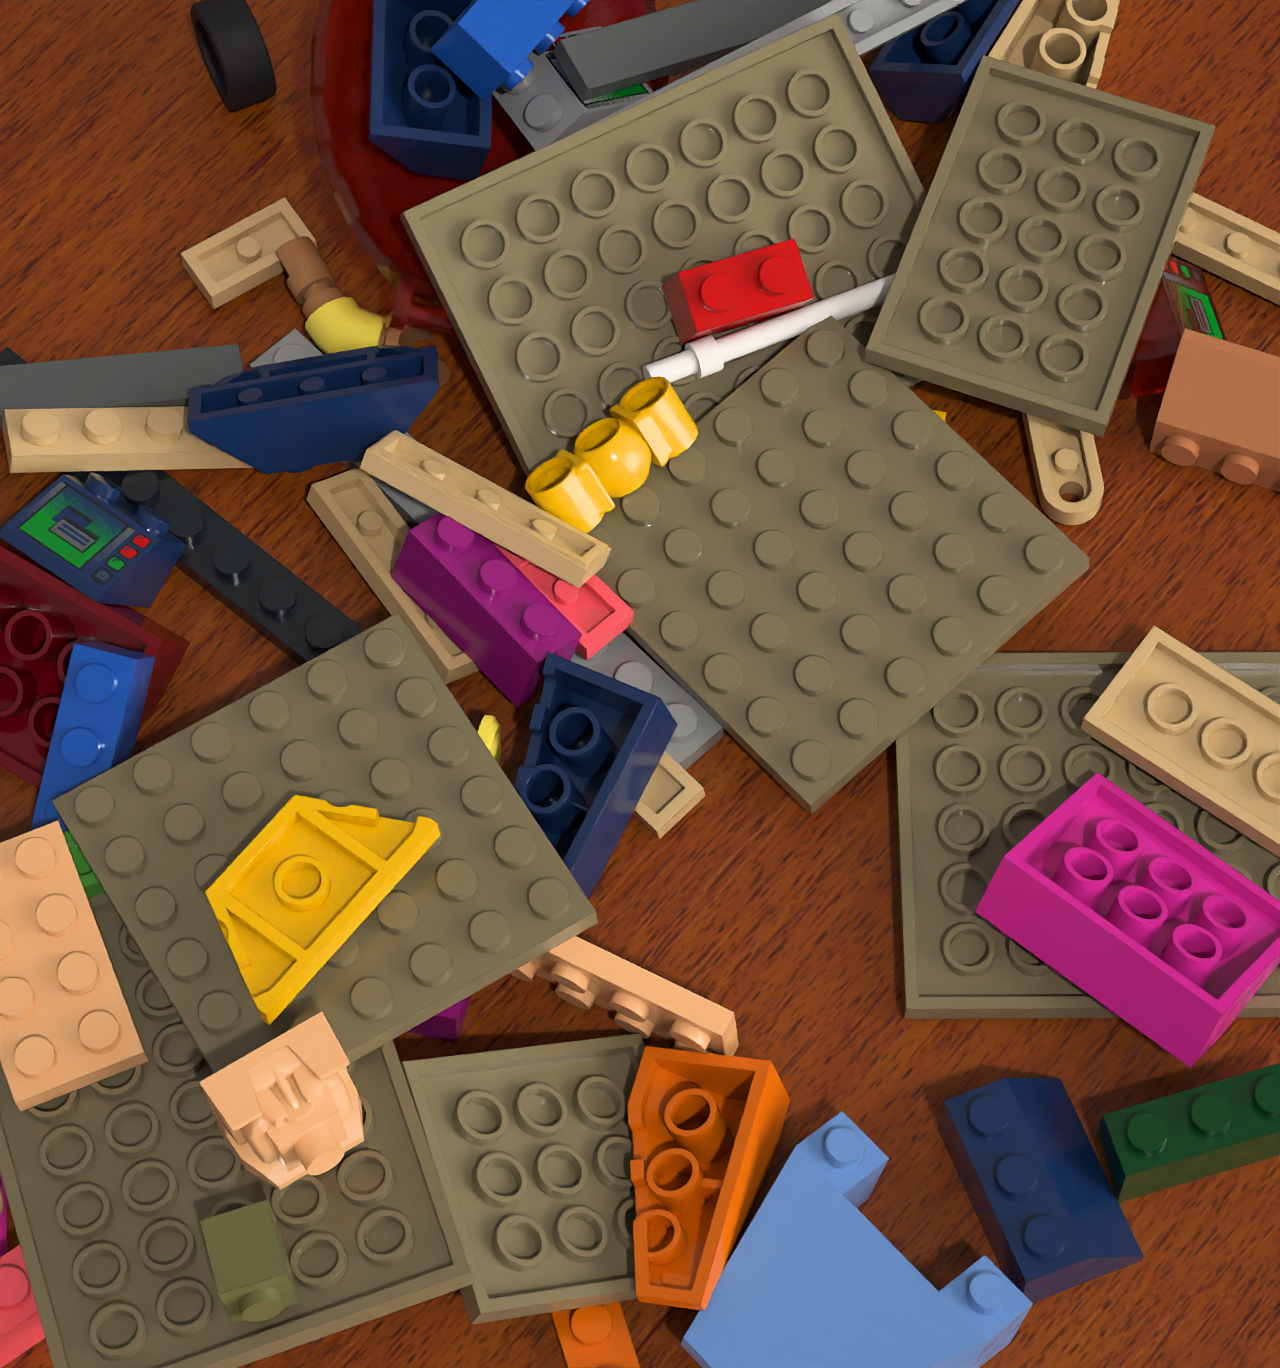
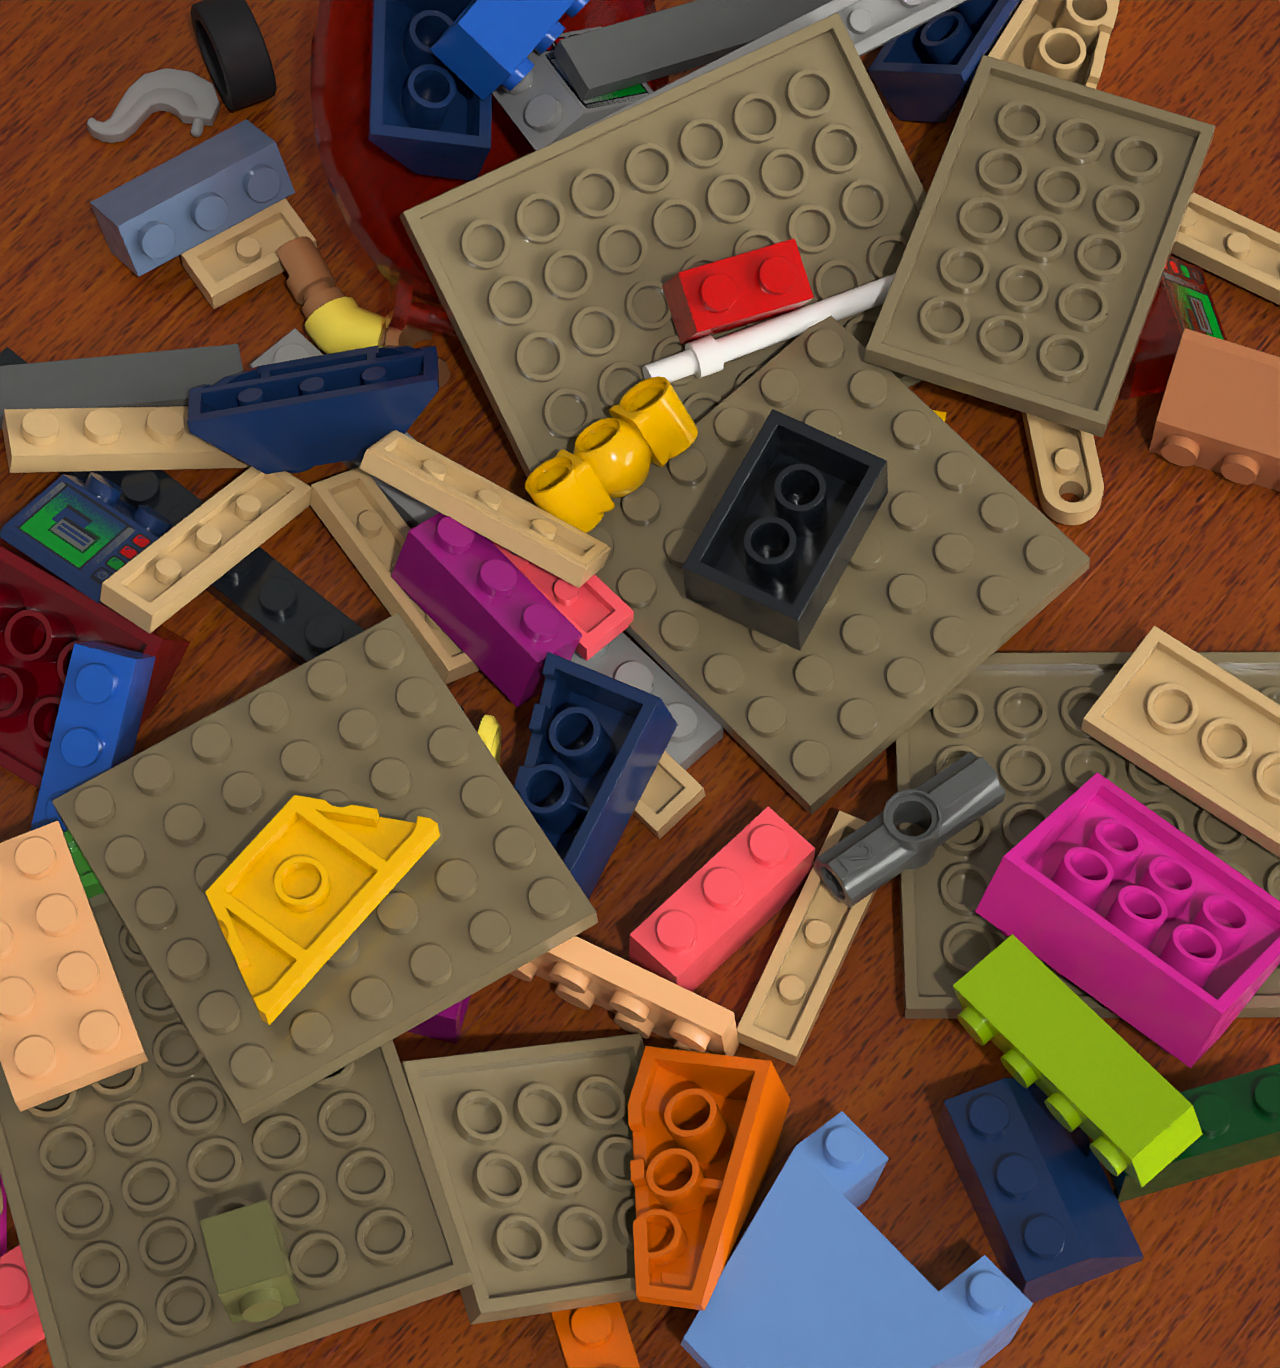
light nougat brick [199,1011,364,1190] -> none
none -> light grey piece [86,68,221,143]
none -> sand blue brick [90,119,295,277]
none -> tan plate [100,466,312,634]
none -> coral brick [629,806,816,992]
none -> black brick [682,409,888,651]
none -> tan plate [737,810,877,1066]
none -> dark grey piece [815,751,1005,908]
none -> lime brick [953,934,1203,1187]

